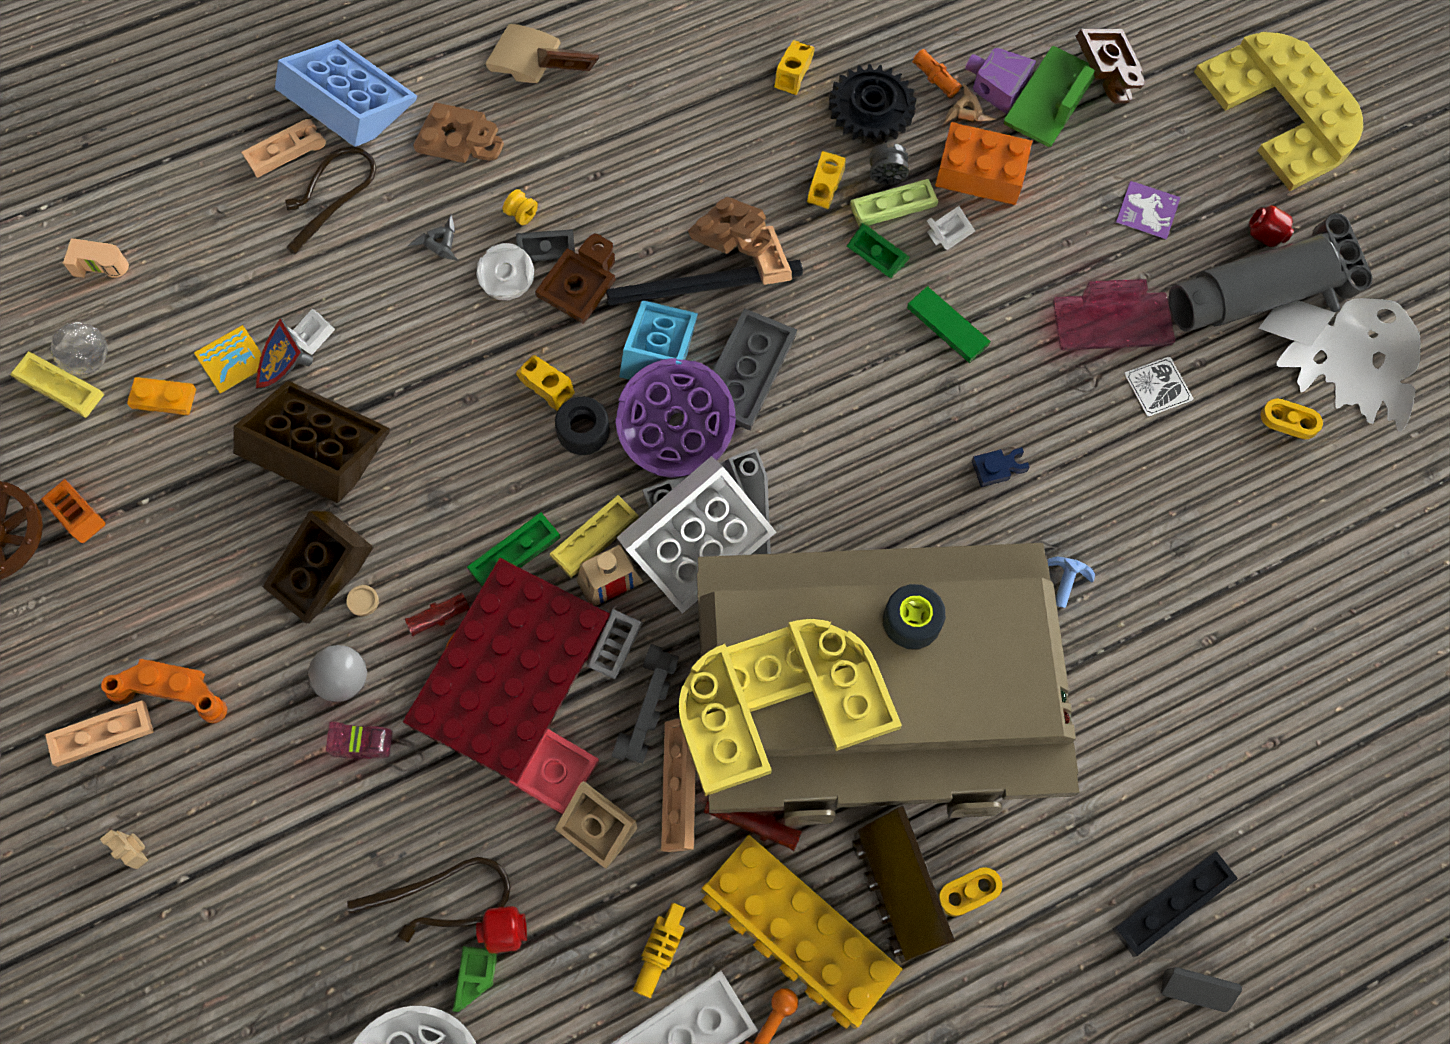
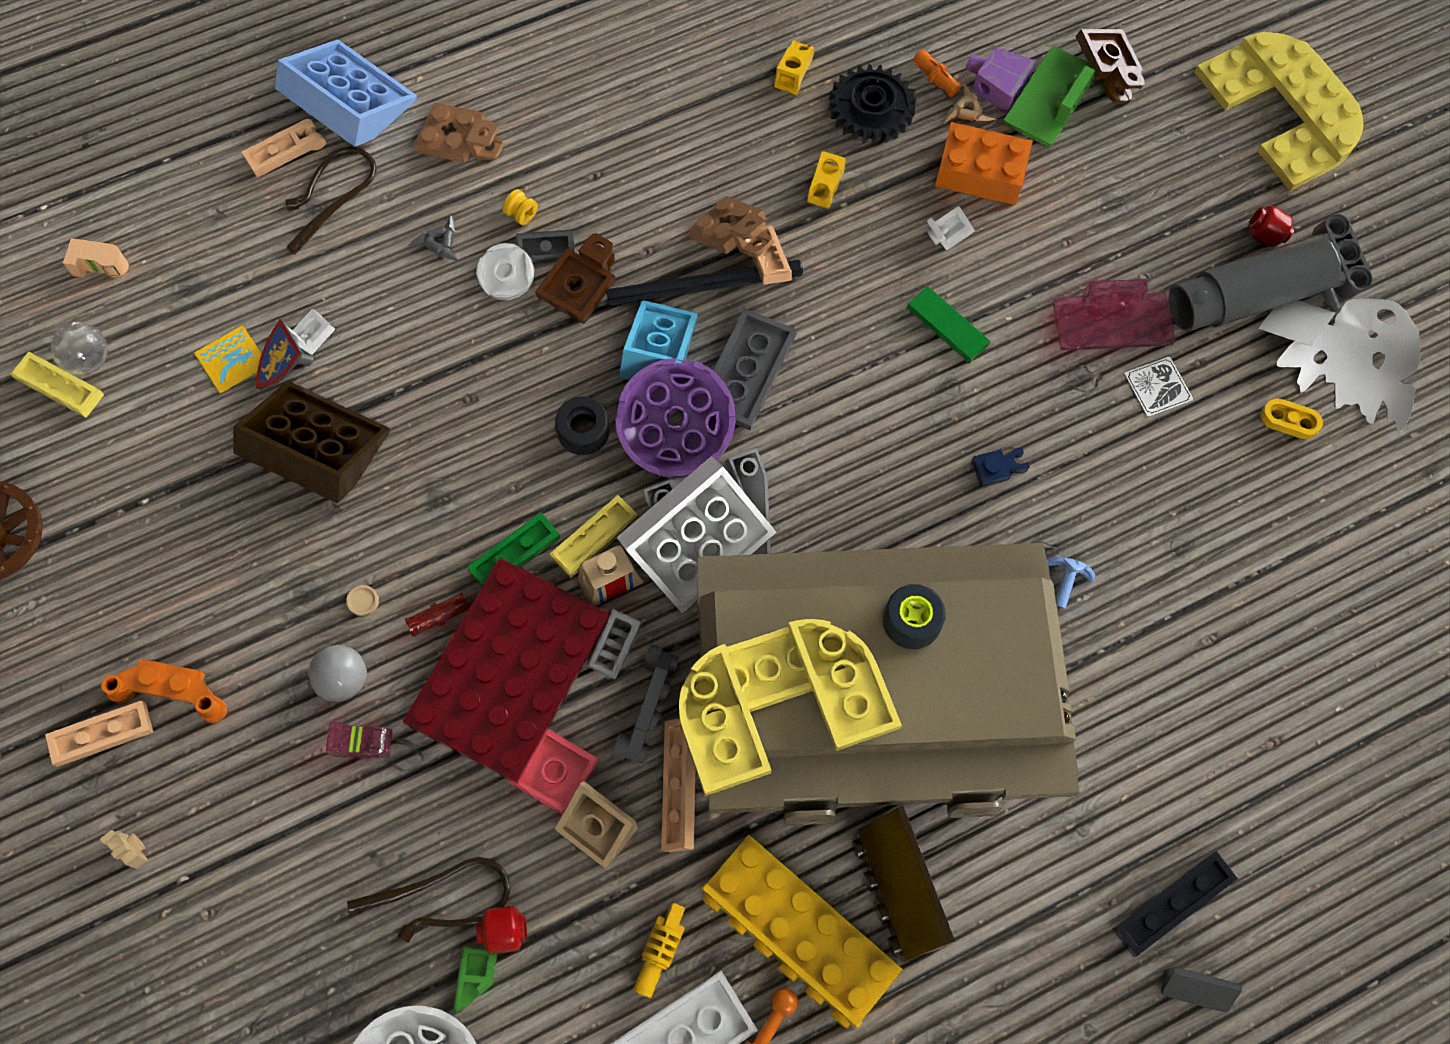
orange slope [41,479,106,543] -> none
light orange plate [127,377,196,415] -> none
dark brown slope [262,511,374,624] -> none
tan slope [485,24,561,83] -> none
yellow leg [516,355,575,411] -> none
reddish brown slope [537,48,599,71] -> none
clear red pin [704,801,802,851] -> none
green slope [846,223,910,279] -> none
yellowish green tile [850,179,938,227] -> none
dark grey wheel [869,144,909,184] -> none
yellow plate [938,867,1002,917] -> none
medium lavender sticker [1116,181,1181,239] -> none

